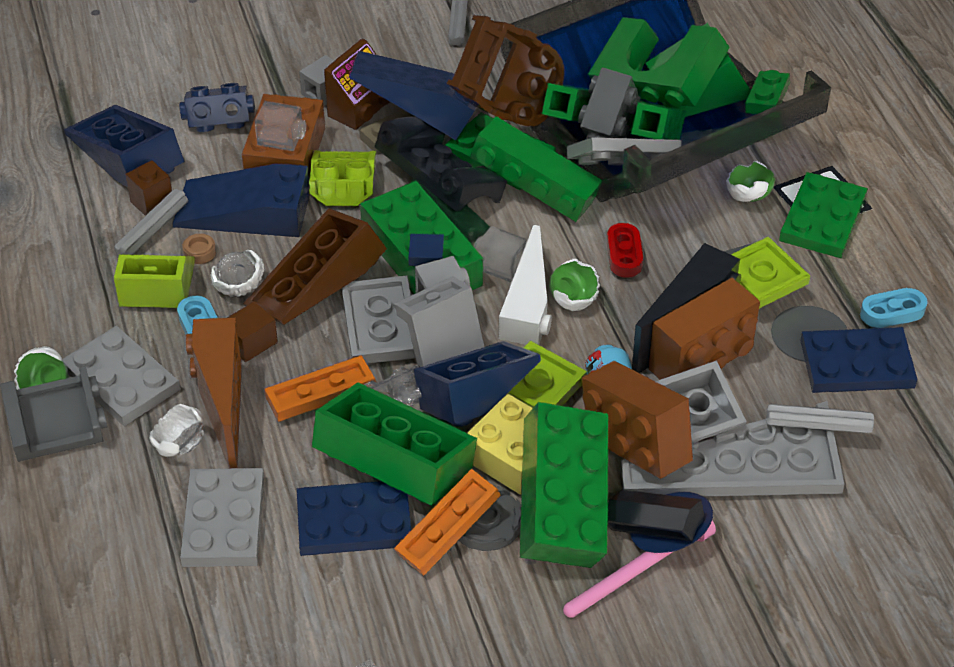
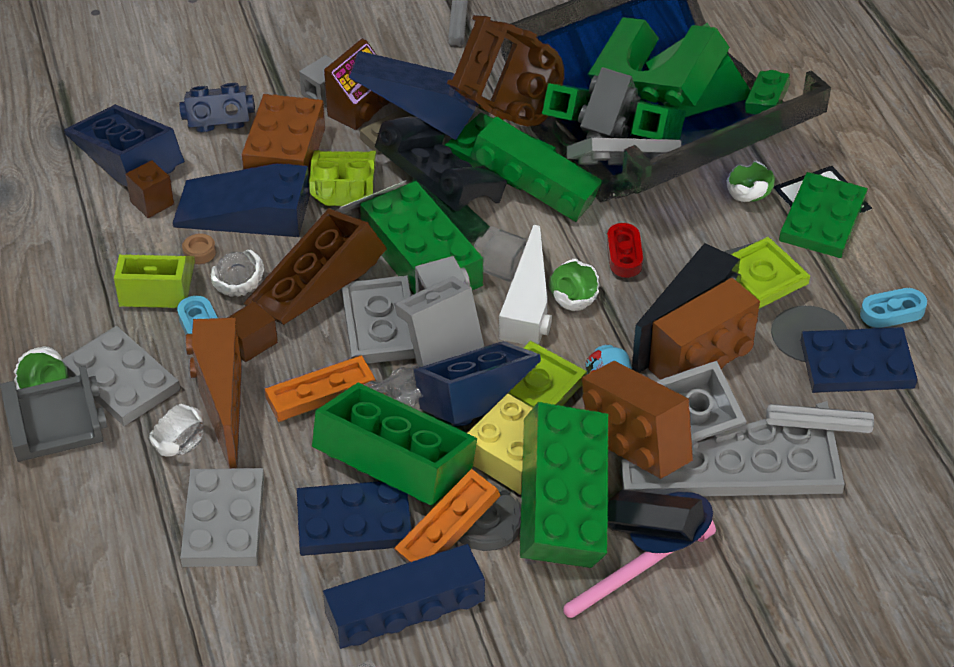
light grey axle [114,189,188,256] -> none
clear brick [255,101,306,151] -> none
dark blue tile [408,234,444,266] -> none
none -> dark blue brick [323,544,485,649]
none -> white sticker [336,180,407,214]

